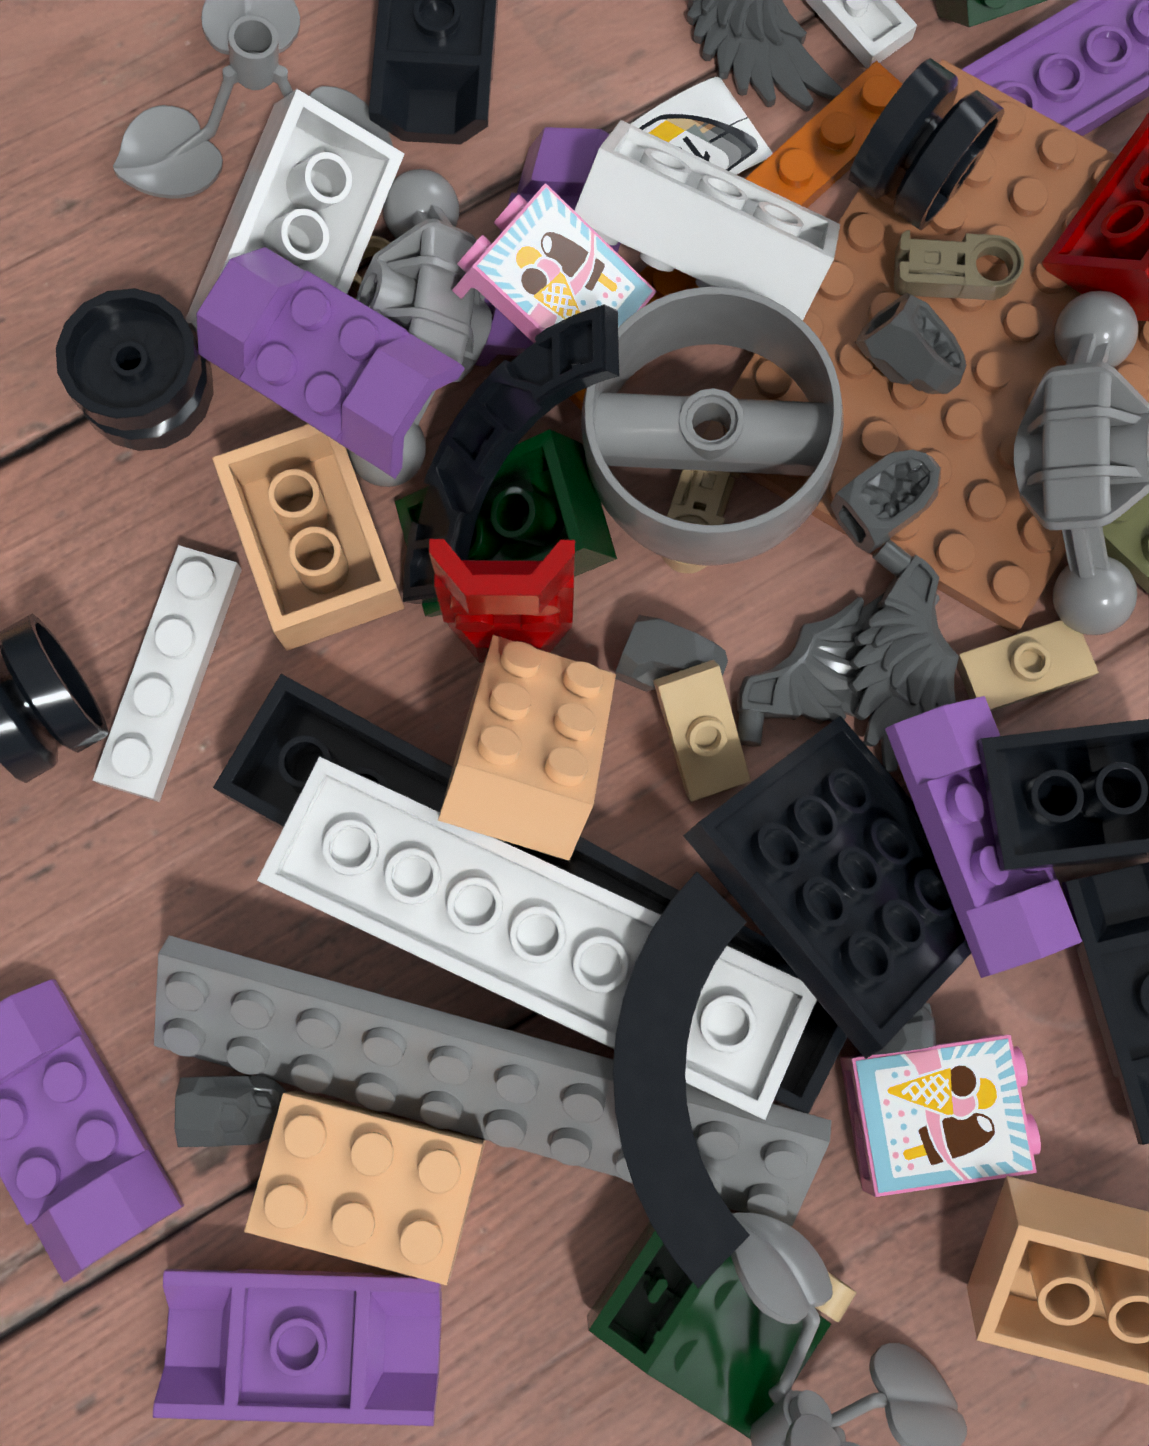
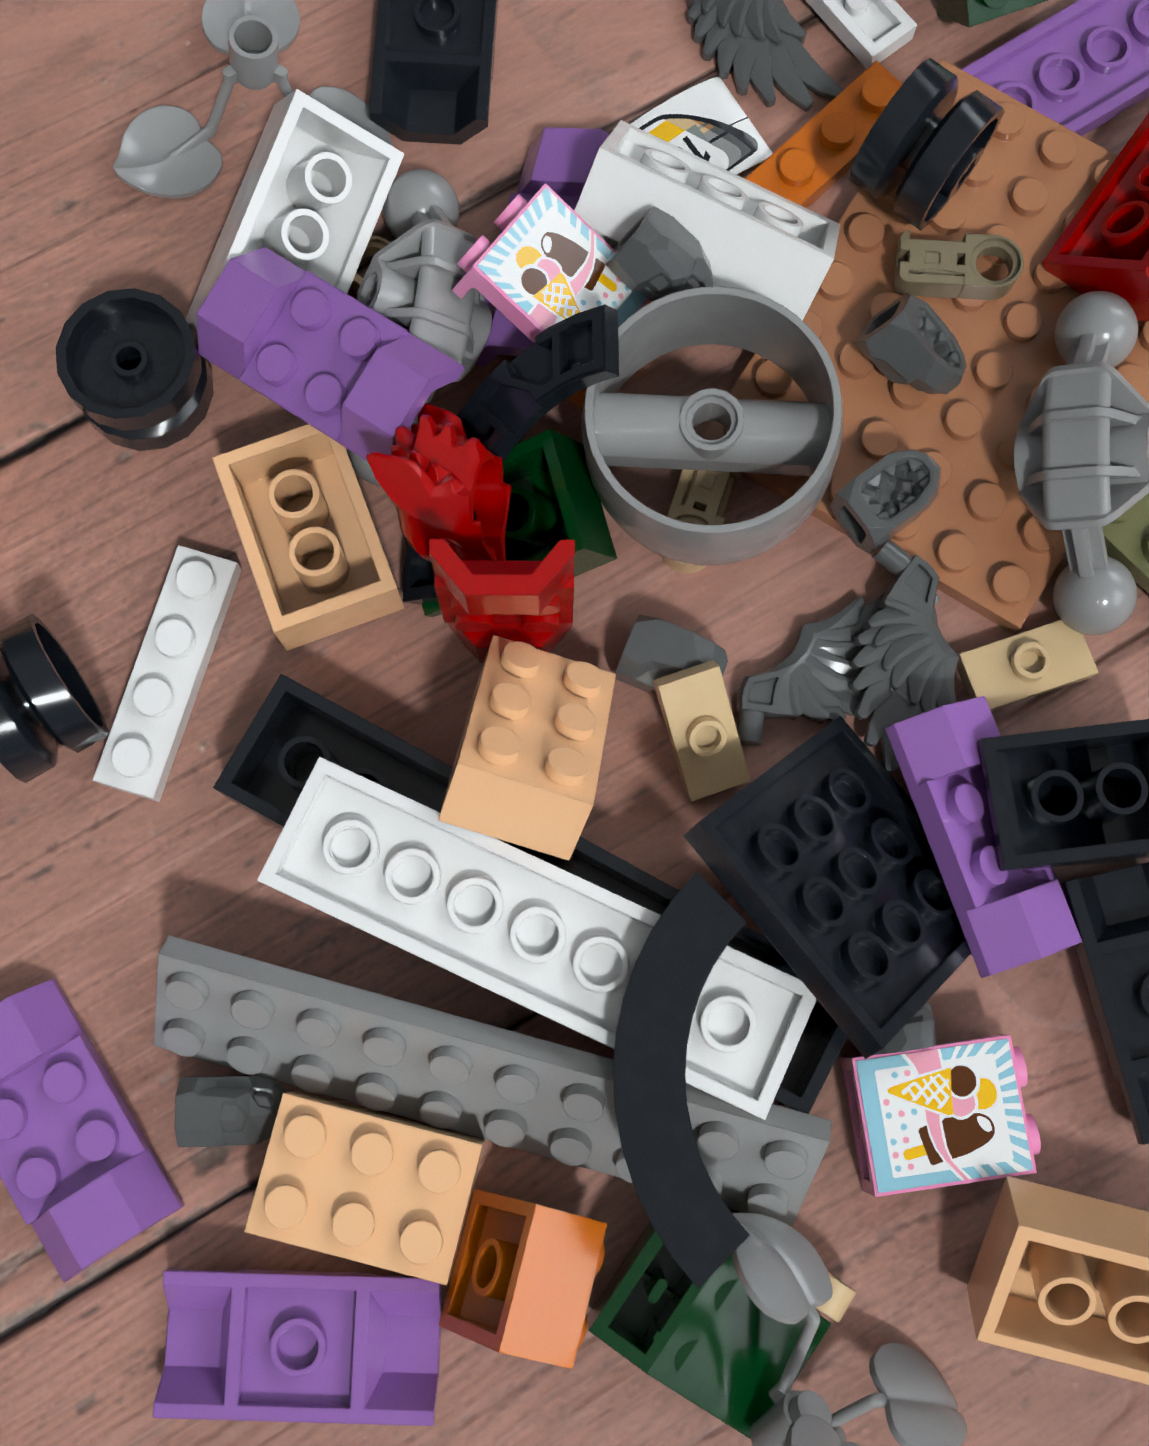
none -> red piece [366,403,511,562]
none -> orange slope [439,1189,607,1369]
none -> dark grey rock [605,206,713,302]

